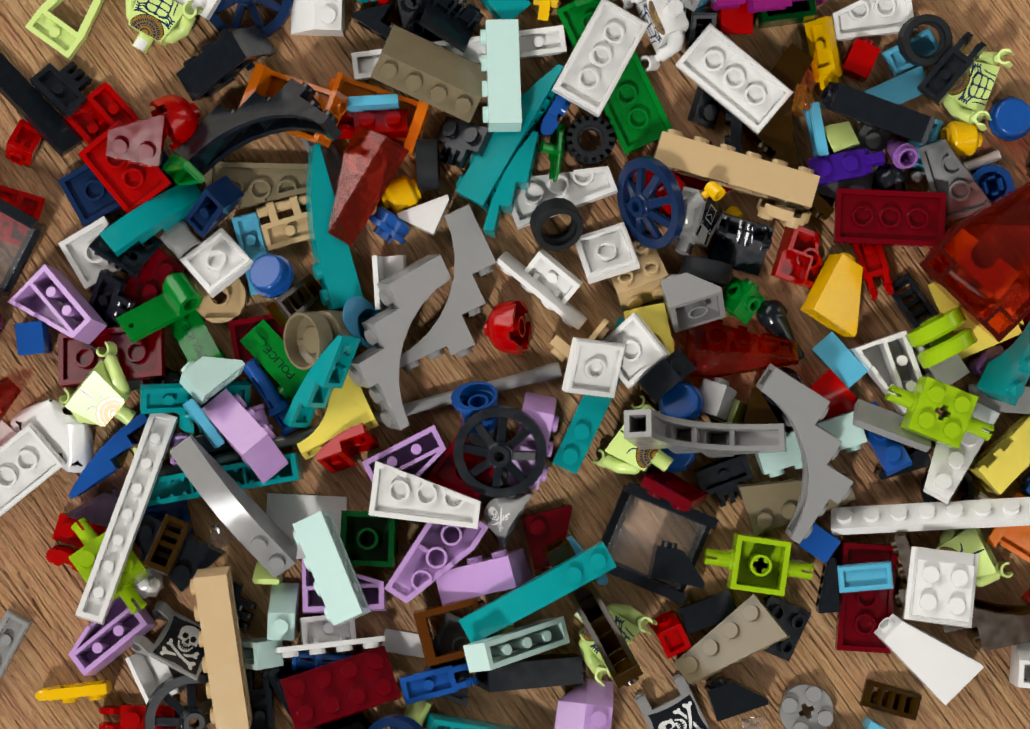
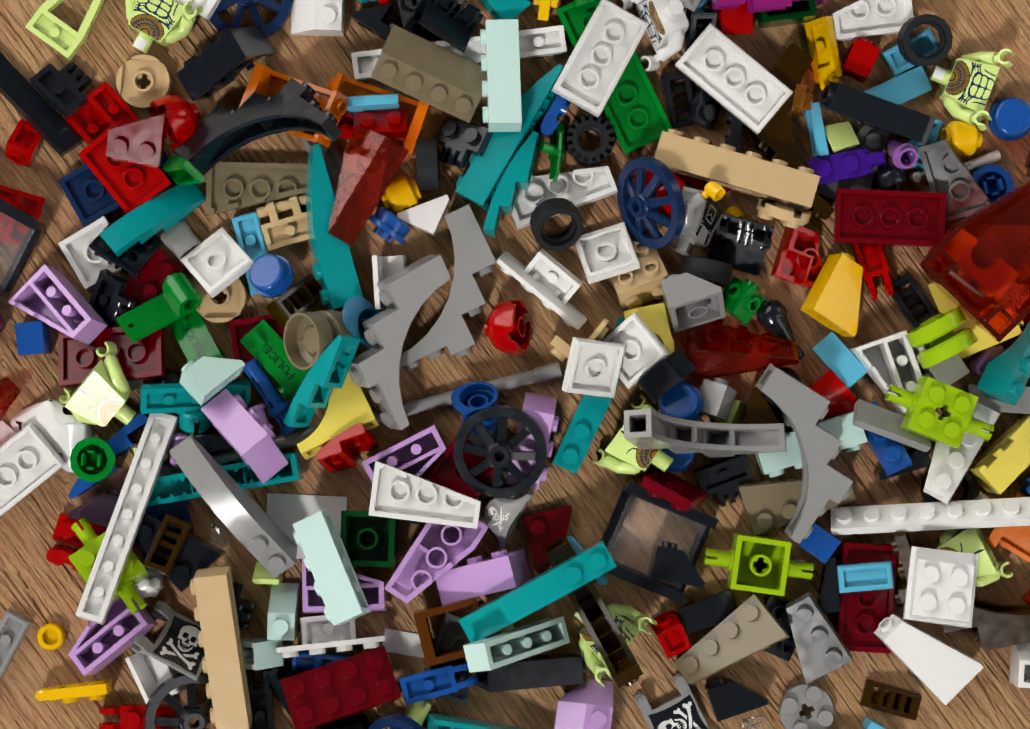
medium azure tile [182,399,225,448] -> none
dark blue slope [184,175,244,238] -> none
black hinge [917,32,987,106] -> none
none -> yellow tile [37,622,66,650]
none -> green piece [70,437,116,482]
none -> tan plate [116,54,172,109]
none -> black slope [660,71,694,129]
none -> wing [786,592,853,684]

